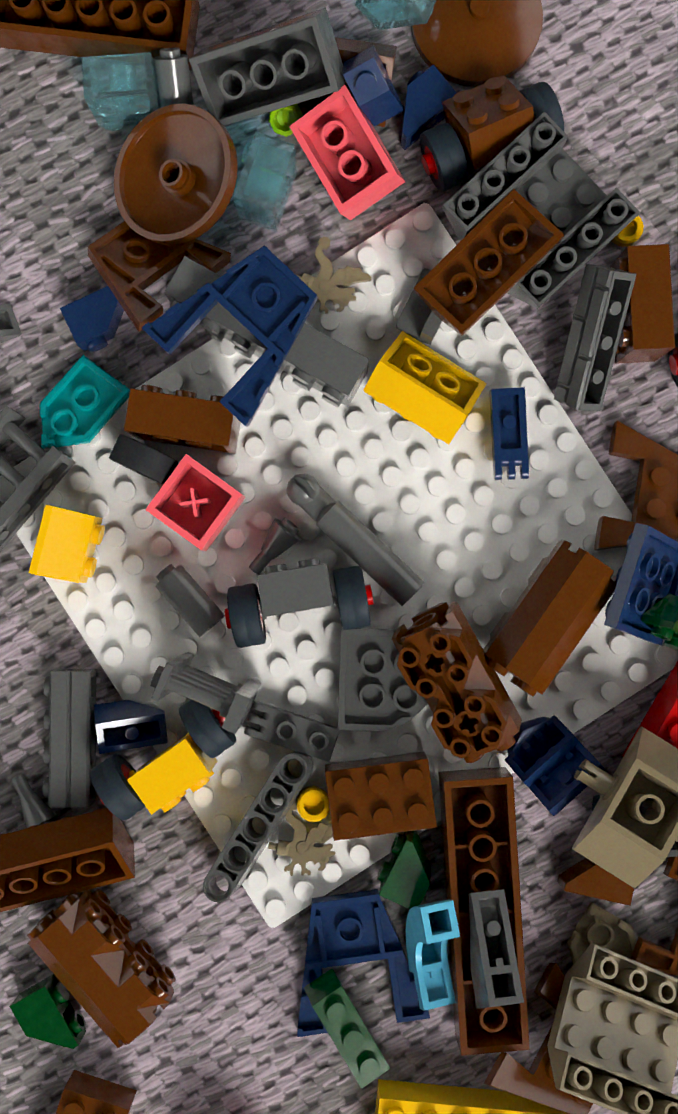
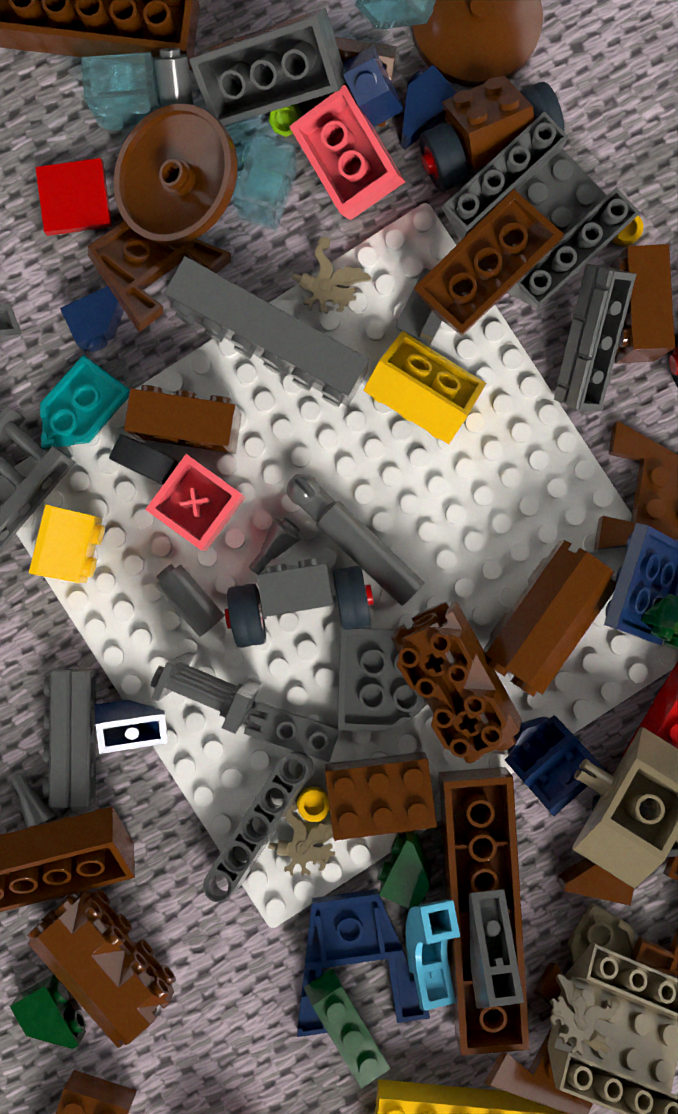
brick [90,700,236,820] -> none
dark blue wing [142,245,318,427] -> none
dark blue hinge [489,387,529,480] -> none
none -> red tile [35,158,112,236]
none -> dark tan piece [550,974,620,1056]

